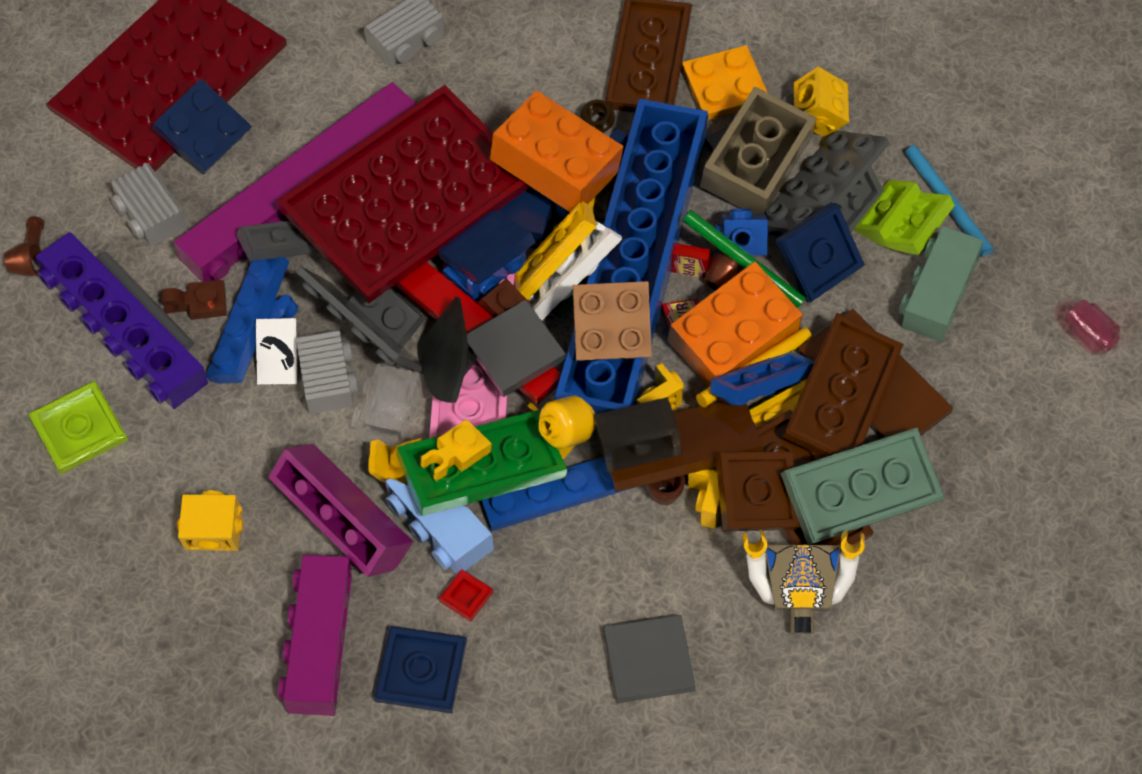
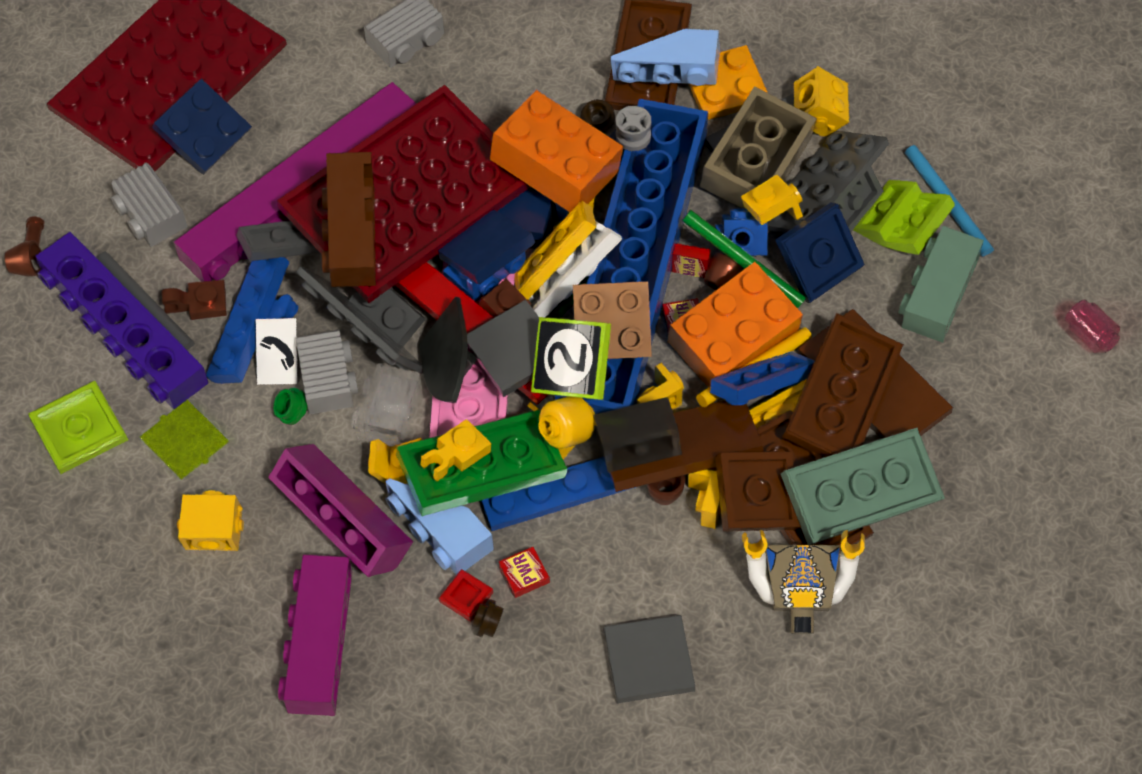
dark blue tile [374,626,467,714] -> none
none -> clear neon green piece [140,400,229,480]
none -> green plate [273,388,307,425]
none -> reddish brown wedge [322,152,376,287]
none -> dark brown plate [472,599,504,637]
none -> tile [498,547,550,598]
none -> slope [531,317,611,400]
none -> light blue slope [611,29,720,86]
none -> light grey wheel [616,106,651,151]
none -> yellow bracket [741,175,803,225]

